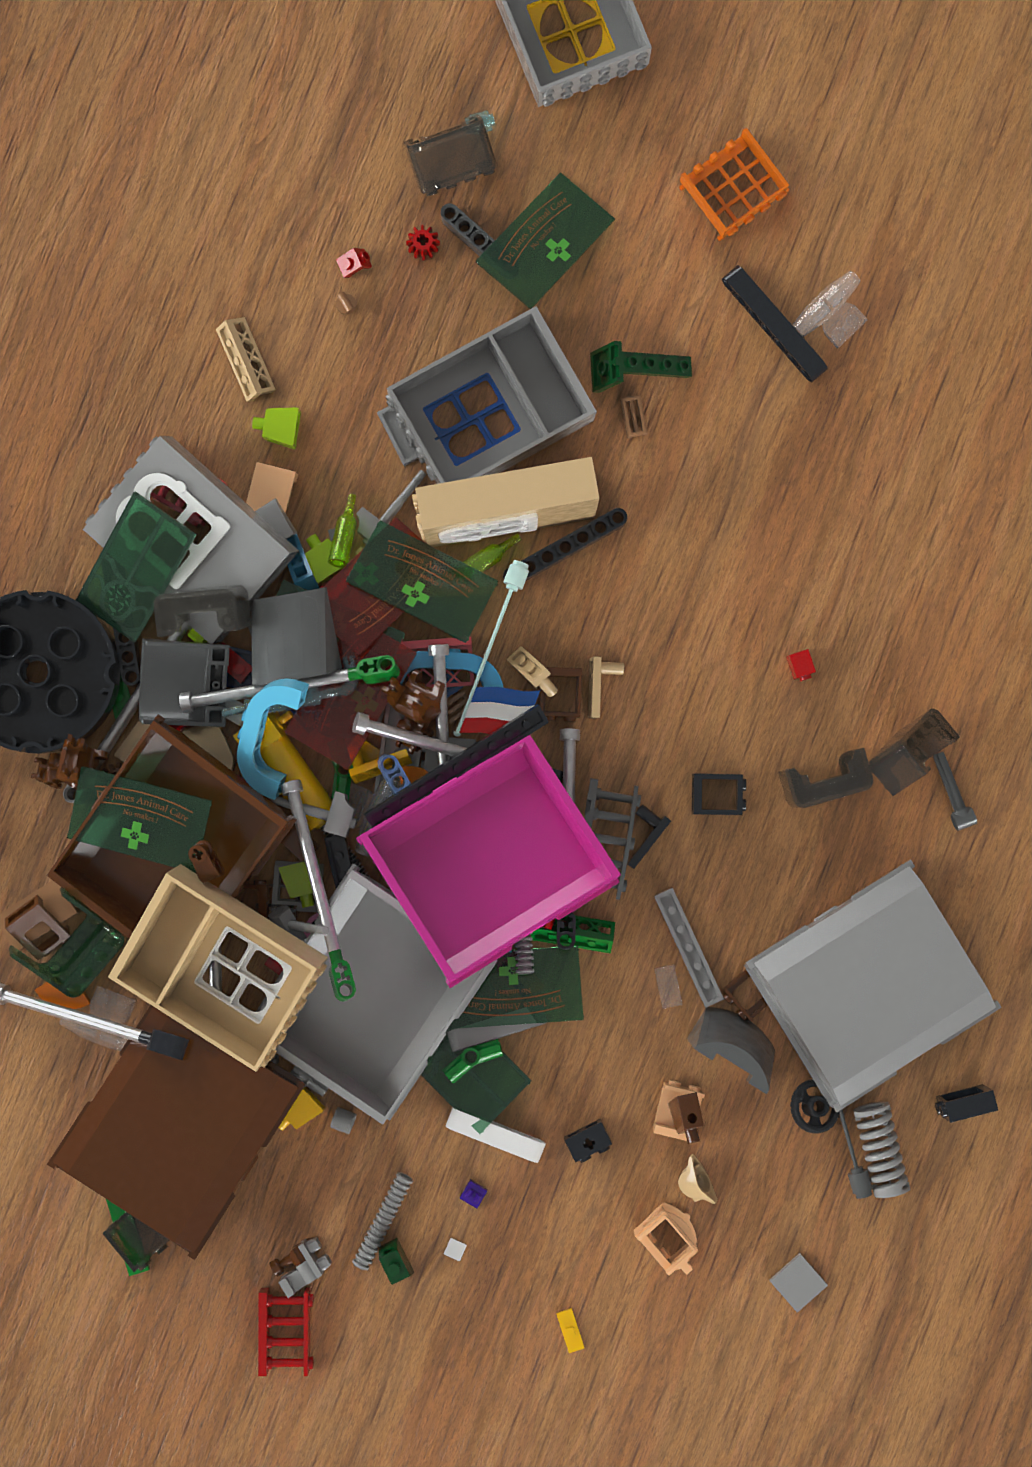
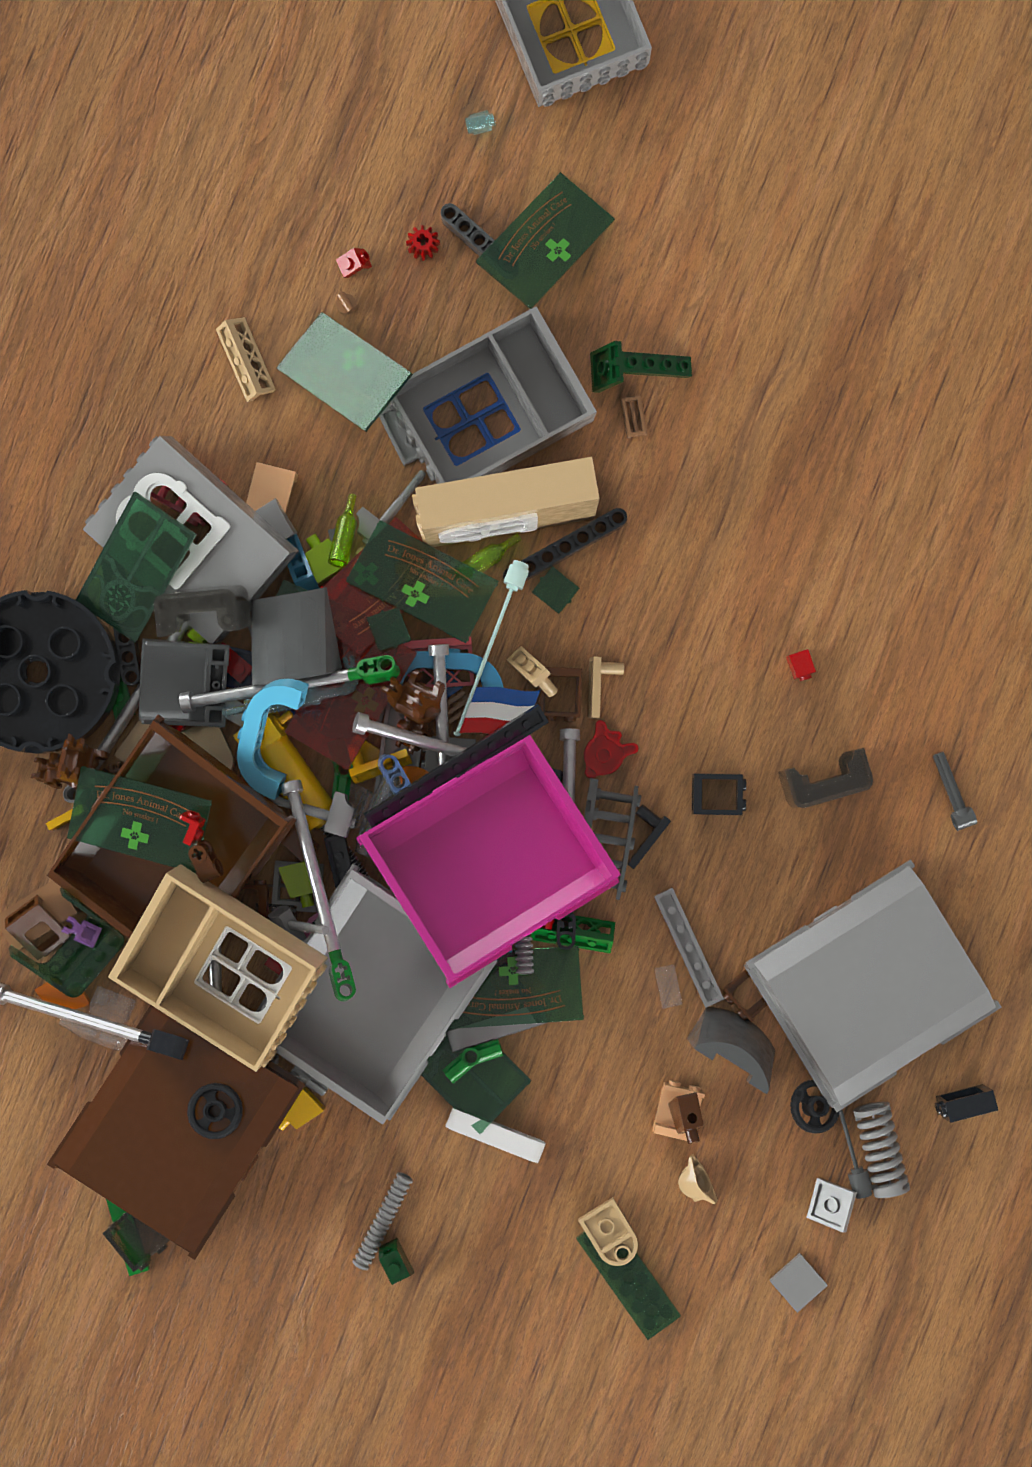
lime torso [252,407,301,449] -> none
red fence [258,1287,314,1376] -> none
light grey hips [270,1237,332,1298] -> none
light grey piece [330,1107,357,1134] -> none
clear smoke windscreen [403,115,498,196] -> none
white sticker [444,1238,467,1261] -> none
dark purple tile [460,1179,488,1209] -> none
yellow piece [556,1308,585,1353] -> none
black brick [564,1119,612,1163] -> none
light nougat animal [634,1202,698,1275] -> none
orange window [679,128,790,242] -> none
black beam [722,265,828,383] -> none
clear plate [793,271,868,348] -> none
clear smoke windscreen [869,708,960,796] -> none
none -> yellow tile [46,804,90,830]
none -> medium lavender plate [61,916,102,948]
none -> red bracket [179,810,206,846]
none -> black wheel [187,1083,243,1139]
none -> clear green piece [276,312,413,432]
none -> clear green piece [366,607,411,652]
none -> clear green piece [532,566,580,614]
none -> clear green plate [576,1231,681,1340]
none -> tan tile [578,1197,638,1266]
none -> red tile [584,720,639,779]
none -> plate [806,1178,857,1233]

